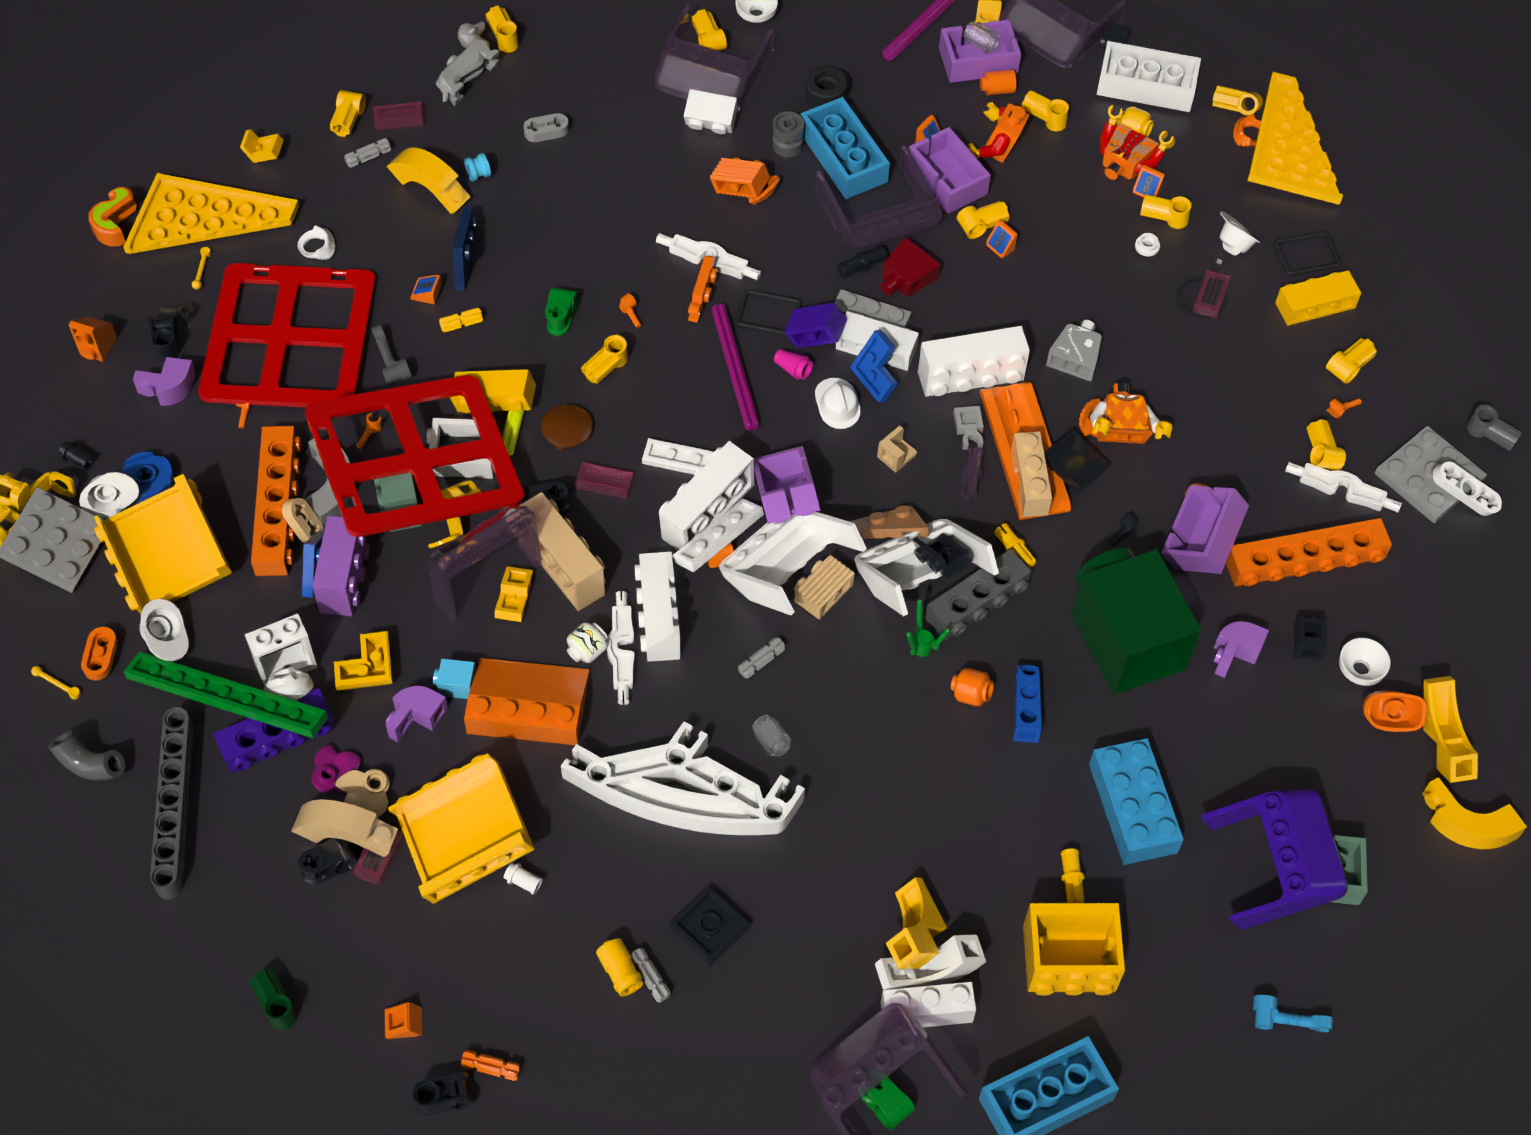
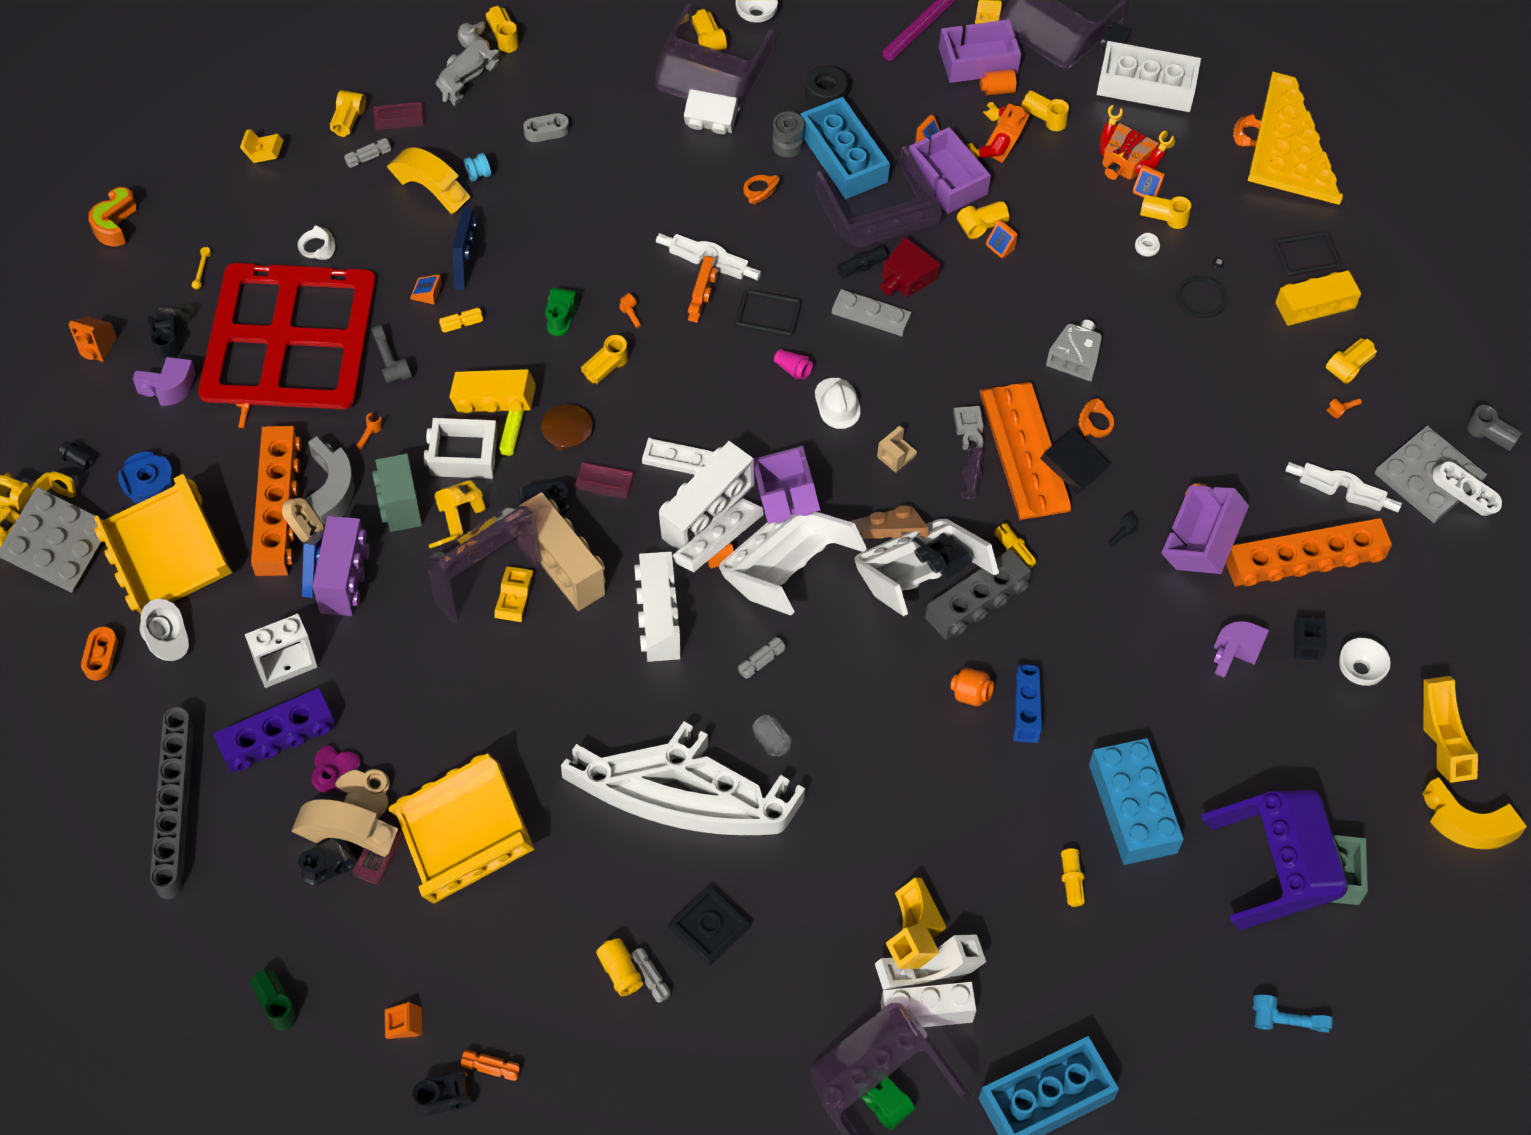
yellow hinge [31,666,81,699] -> none
dark grey cylinder [48,730,125,781] -> none
white piece [79,472,139,519] -> none
green plate [123,652,328,738] -> none
yellow wing [124,173,299,254] -> none
white piece [263,667,314,701] -> none
red window [305,375,524,537] -> none
yellow brick [334,631,392,691] -> none
medium lavender brick [386,686,448,742] -> none
medium azure brick [433,659,476,699] -> none
orange slope [464,658,590,745] -> none
white pin [504,863,543,895] -> none
white head [567,623,608,663] -> none
white piece [607,591,635,705] -> none
orange brick [710,158,770,199] -> none
magenta axle [712,304,759,431] -> none
dark purple brick [784,303,847,348] -> none
tan brick [794,555,855,620] -> none
white brick [836,311,919,371] -> none
blue plate [850,330,898,403] -> none
green plant [906,599,950,657] -> none
white brick [918,326,1030,397] -> none
clear brick [963,21,1000,54] -> none
tan arch [1011,432,1052,517] -> none
yellow container [1023,903,1125,996] -> none
dark green container [1071,548,1202,696] -> none
torso [1090,382,1173,444] -> none
yellow head [1116,106,1154,137] -> none
clear pink tile [1193,269,1231,319] -> none
yellow piece [1213,85,1263,115] -> none
white piece [1220,211,1261,256] -> none
yellow piece [1307,419,1346,470] -> none
orange piece [1362,690,1427,732] -> none

